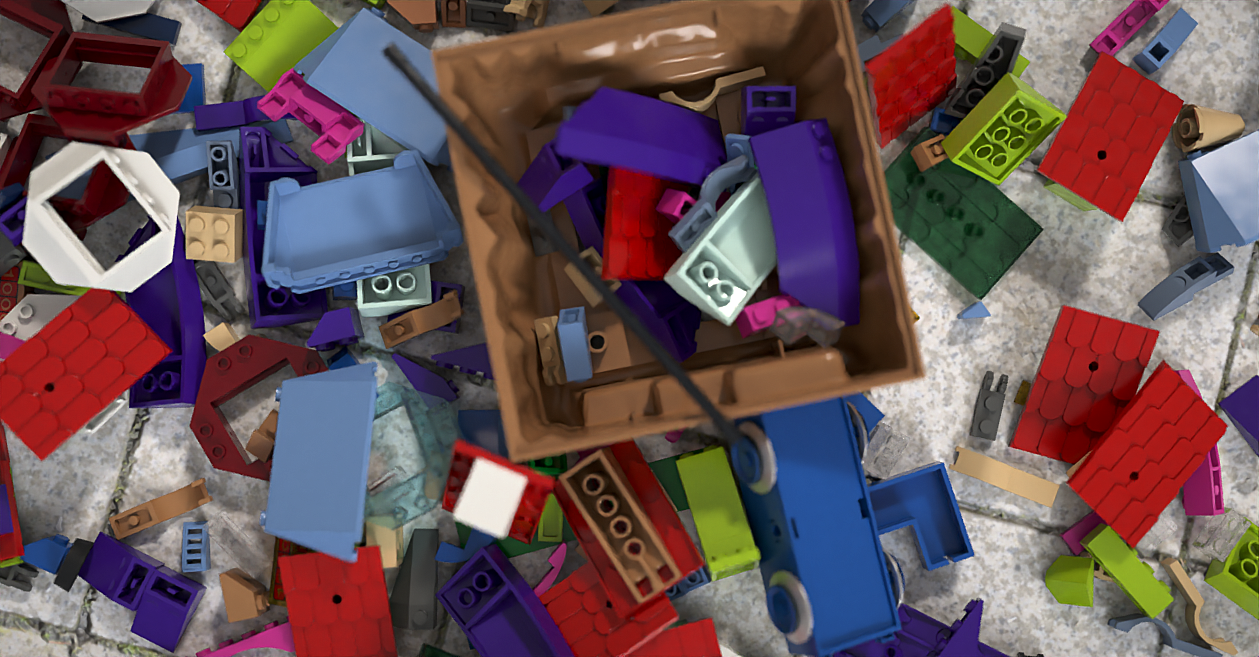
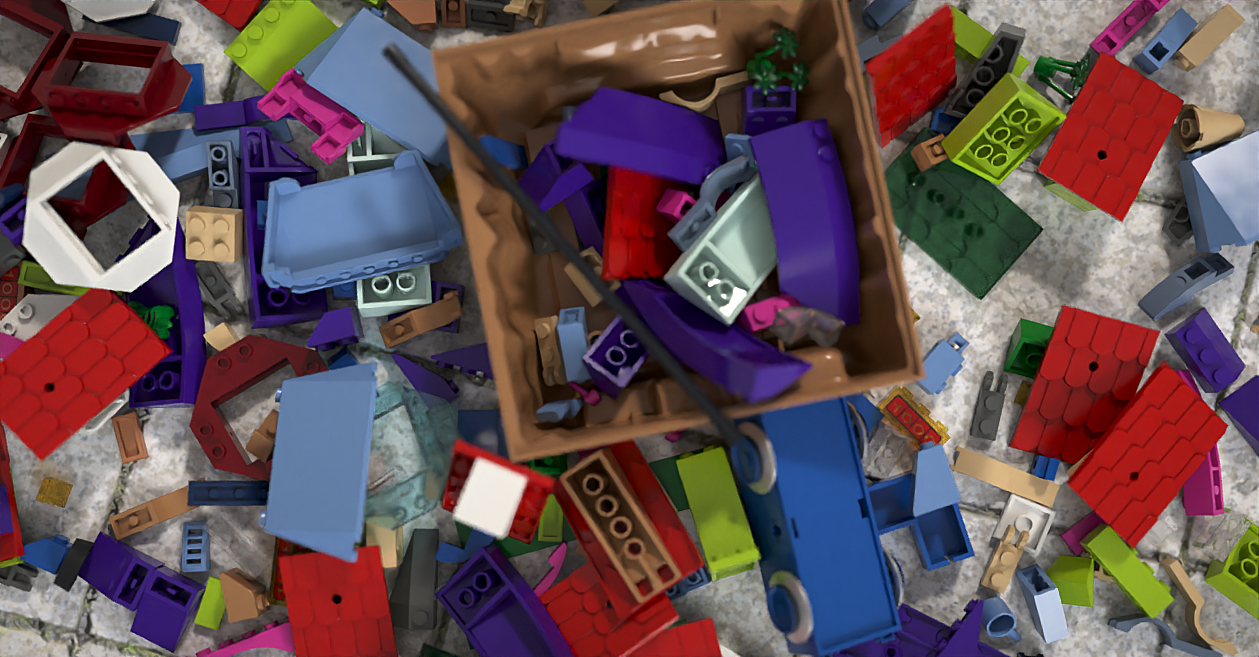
medium blue slope [956,301,991,319] -> none
none -> clear yellow slope [36,477,73,508]
none -> nougat tile [111,411,149,464]
none -> green animal [128,301,175,340]
none -> dark blue tile [187,481,270,506]
none -> lime tile [194,576,226,630]
none -> clear yellow slope [438,171,460,204]
none -> blue tile [479,135,528,171]
none -> medium blue slope [536,399,585,423]
none -> dark pink hand [569,381,602,406]
none -> dark purple slope [581,316,661,400]
none -> dark purple slope [623,280,812,402]
none -> dark green plant [746,26,810,96]
none -> brick [875,386,951,449]
none -> medium blue slope [908,440,962,517]
none -> medium blue brick [913,331,969,395]
none -> tan hinge [980,524,1030,594]
none -> medium blue piece [981,597,1021,642]
none -> white tile [992,492,1056,556]
none -> green slope [1003,318,1053,379]
none -> slope [1015,564,1069,644]
none -> blue piece [1029,455,1060,481]
none -> green plant [1033,51,1090,105]
none -> dark purple slope [1164,307,1246,393]
none -> tan slope [1171,3,1245,72]

